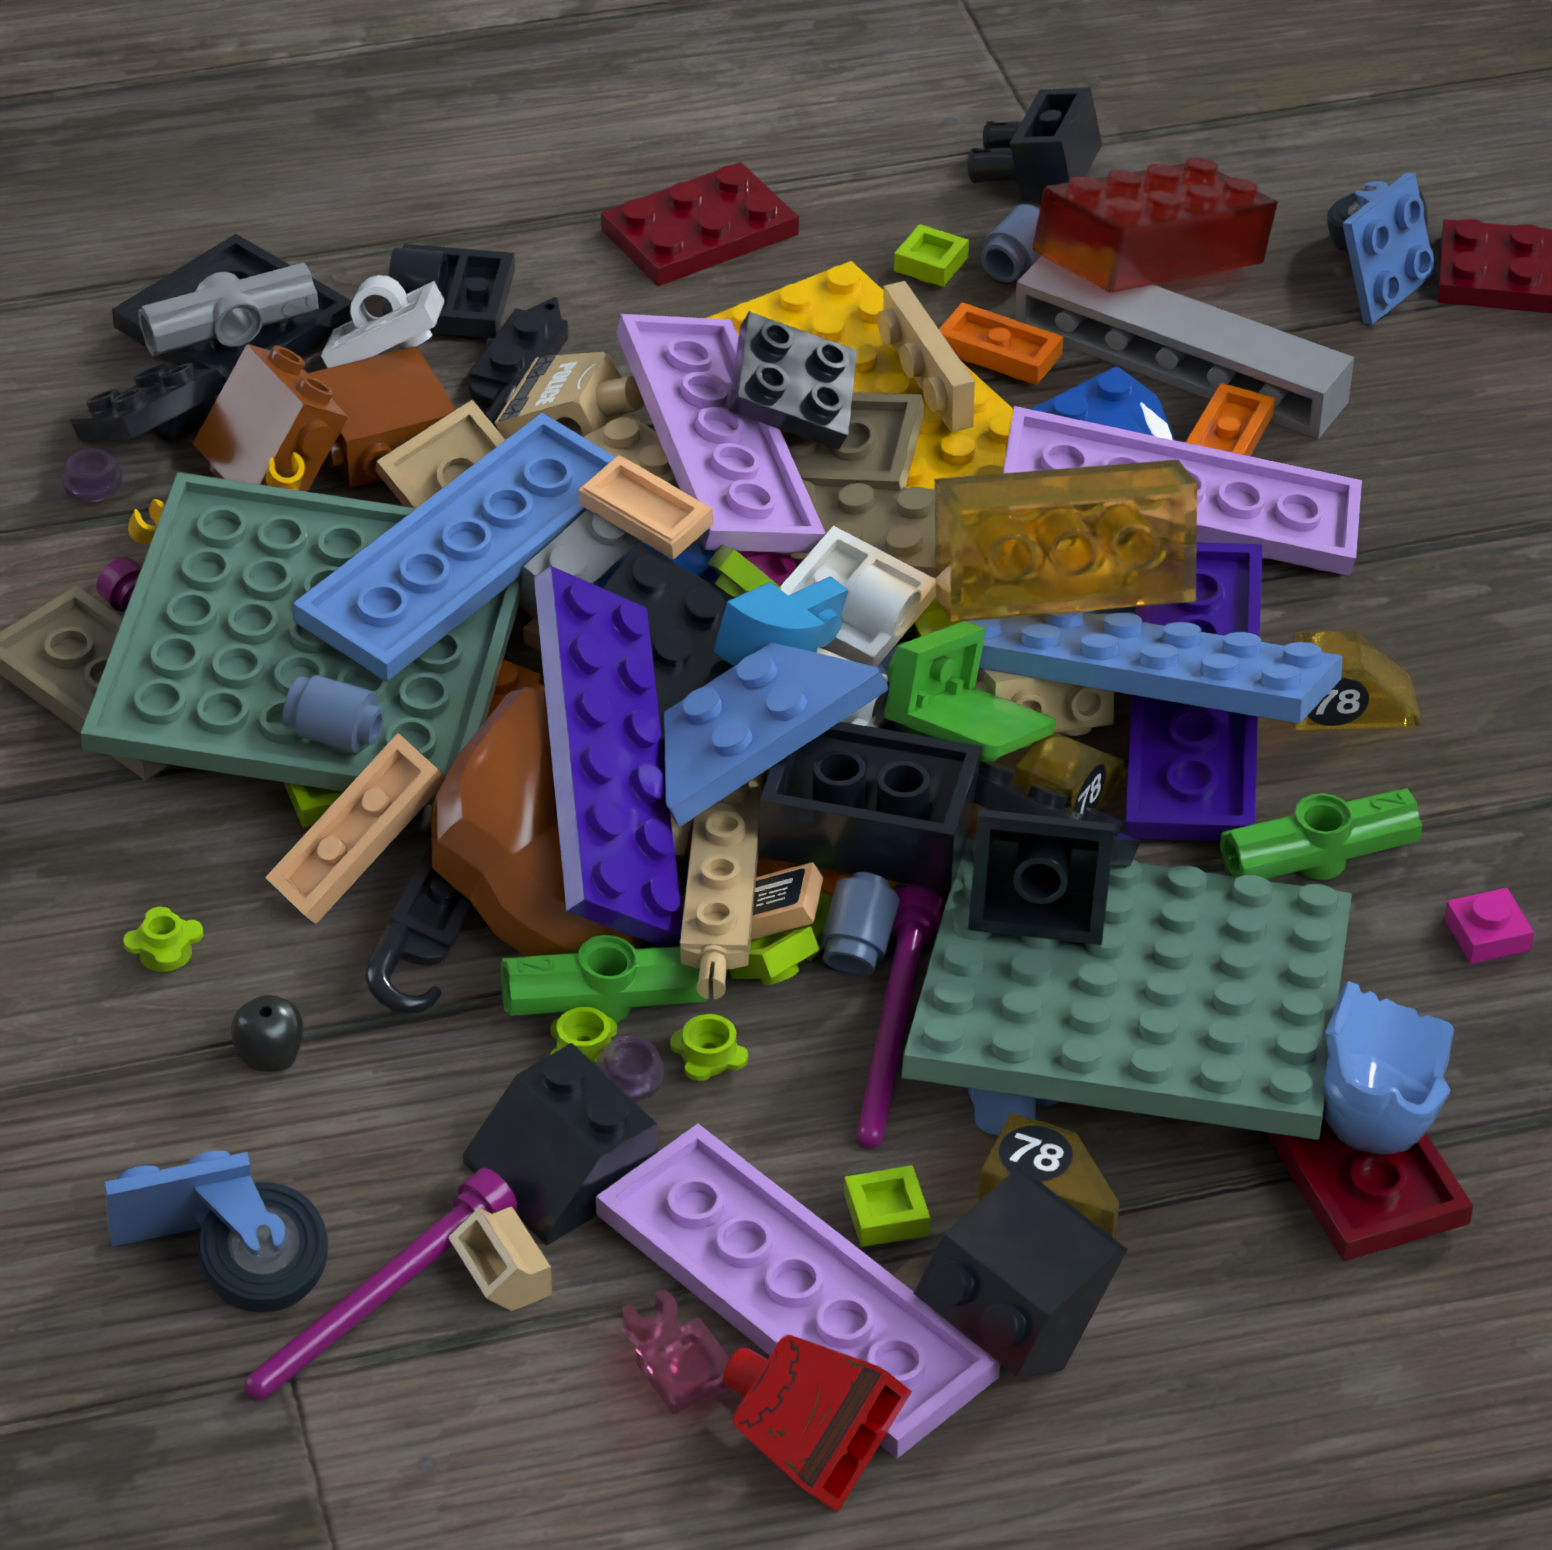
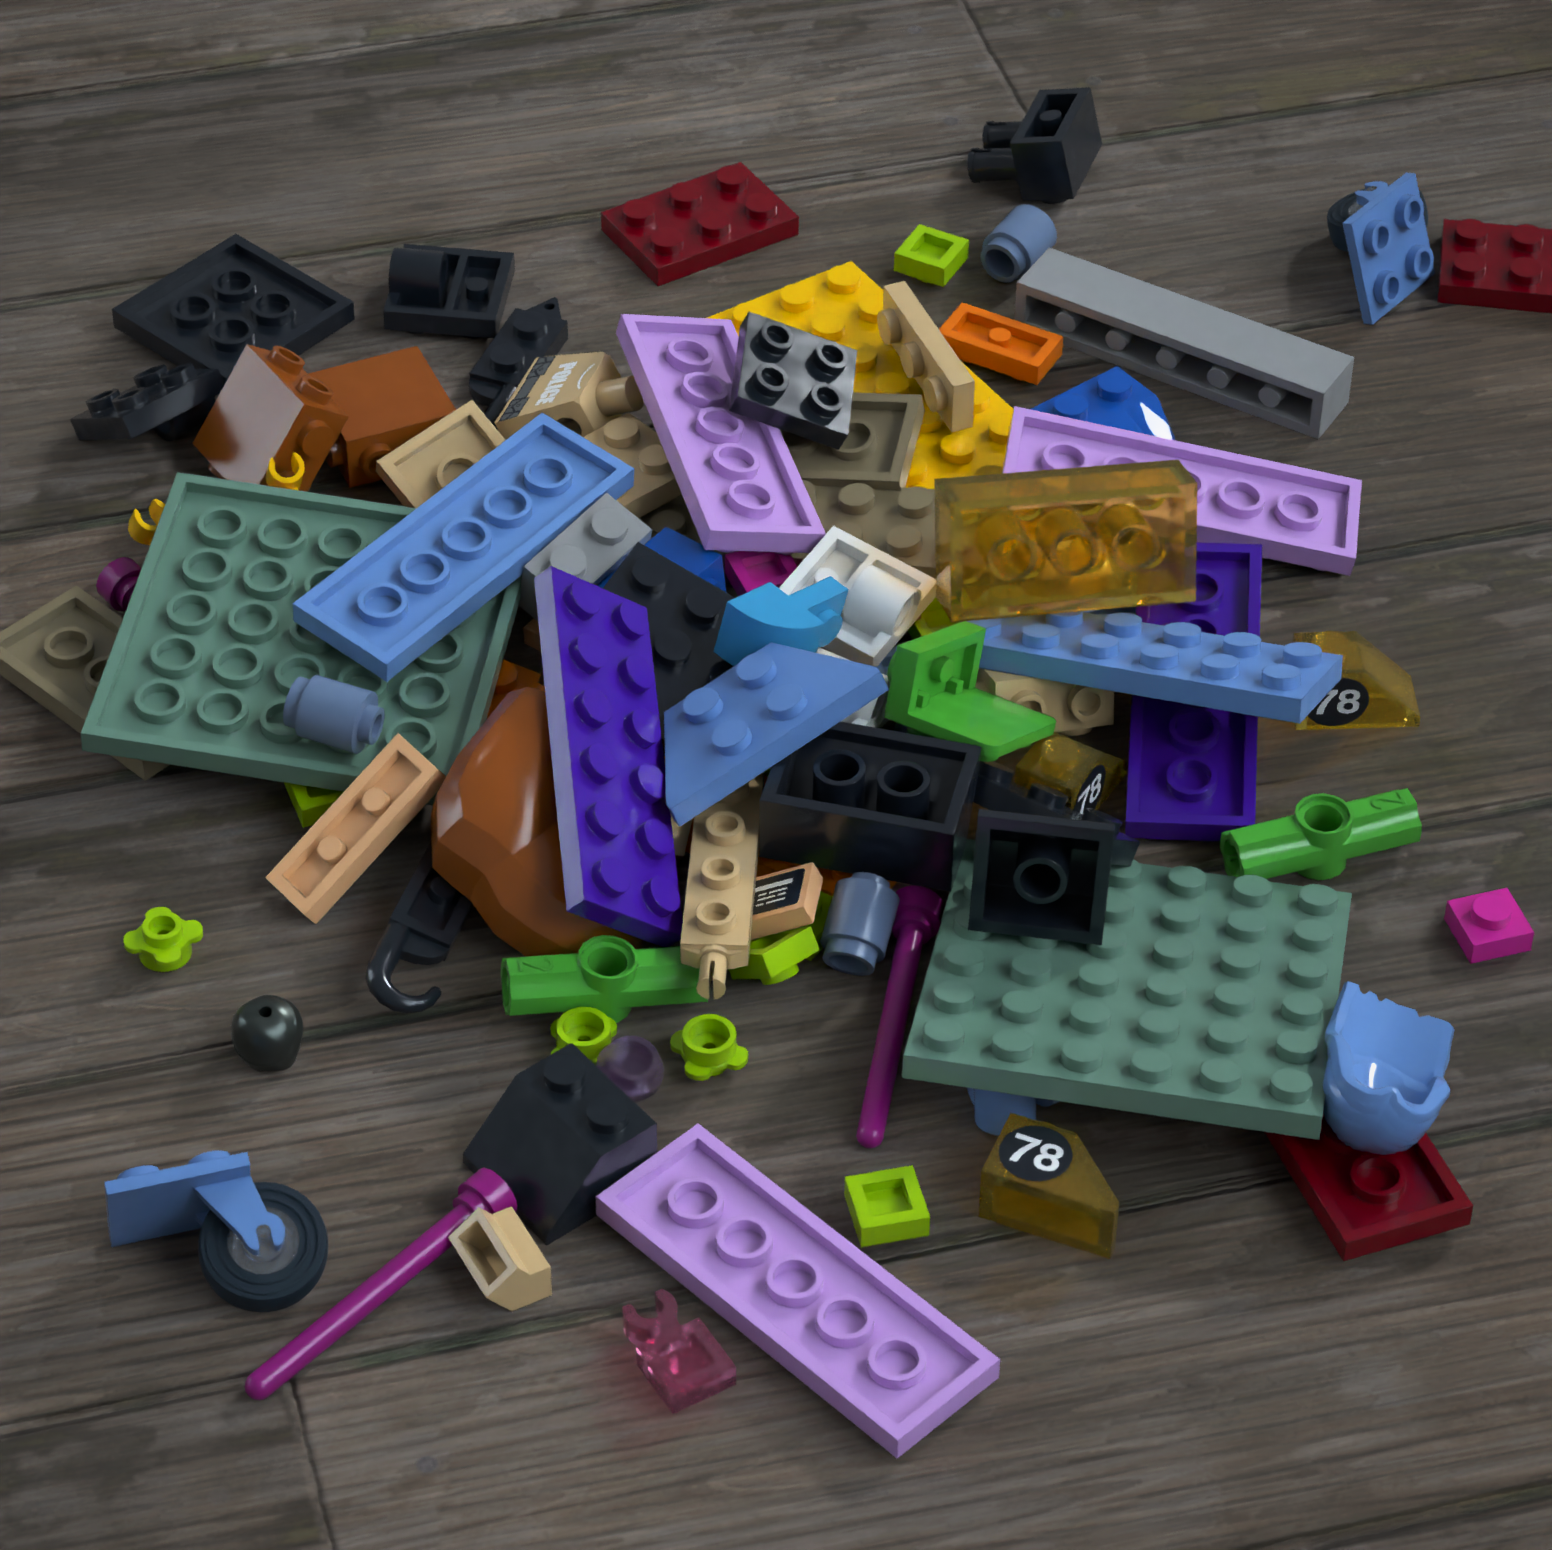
clear purple plate [62,449,122,502] -> none
light grey piece [138,262,318,356] -> none
white plate [321,275,444,368] -> none
light nougat tile [578,455,714,560] -> none
lime plate [707,544,781,598] -> none
red torso [723,1335,912,1512] -> none
black slope [913,1169,1128,1377] -> none
clear red brick [1032,157,1278,293] -> none
orange plate [1186,383,1275,456] -> none

